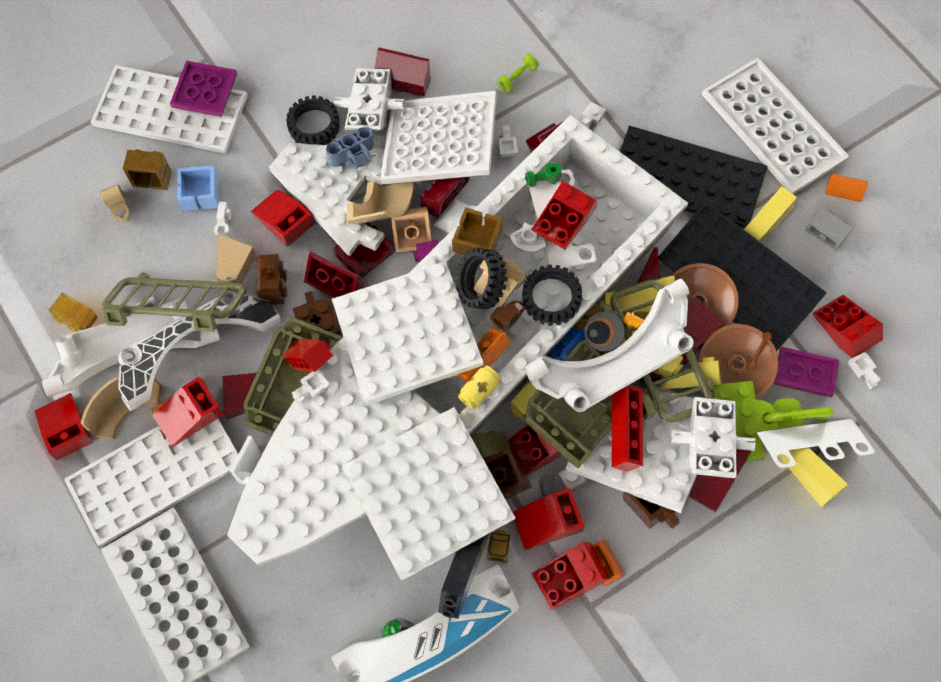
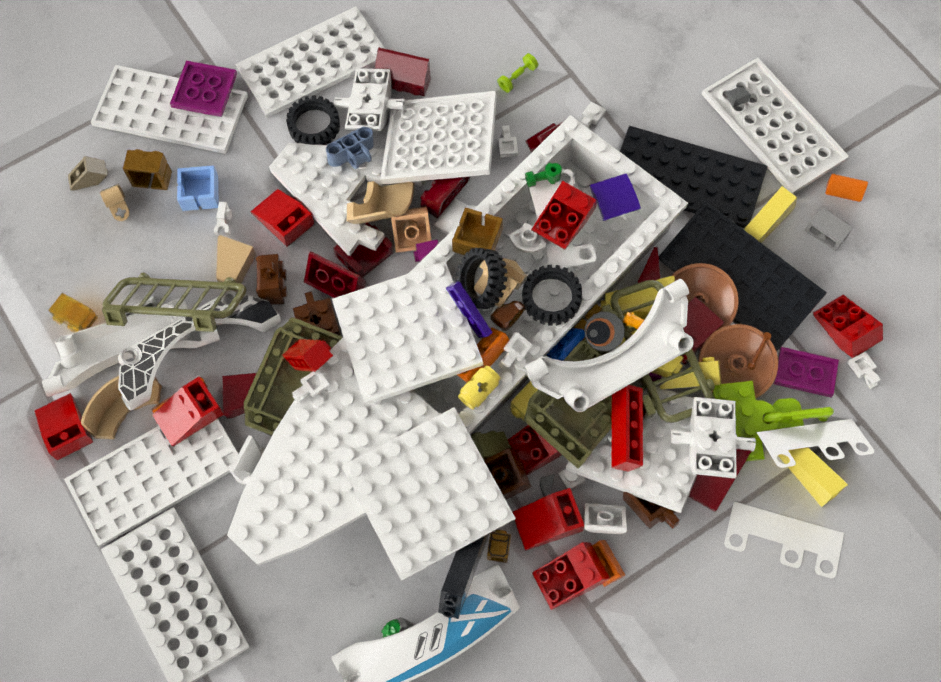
none -> dark tan slope [68,156,108,191]
none -> white piece [235,6,385,118]
none -> dark purple tile [446,282,493,338]
none -> white plate [497,332,532,370]
none -> white slope [584,503,627,534]
none -> dark purple slope [589,173,641,221]
none -> white piece [724,501,844,578]
none -> dark grey slope [725,87,751,107]

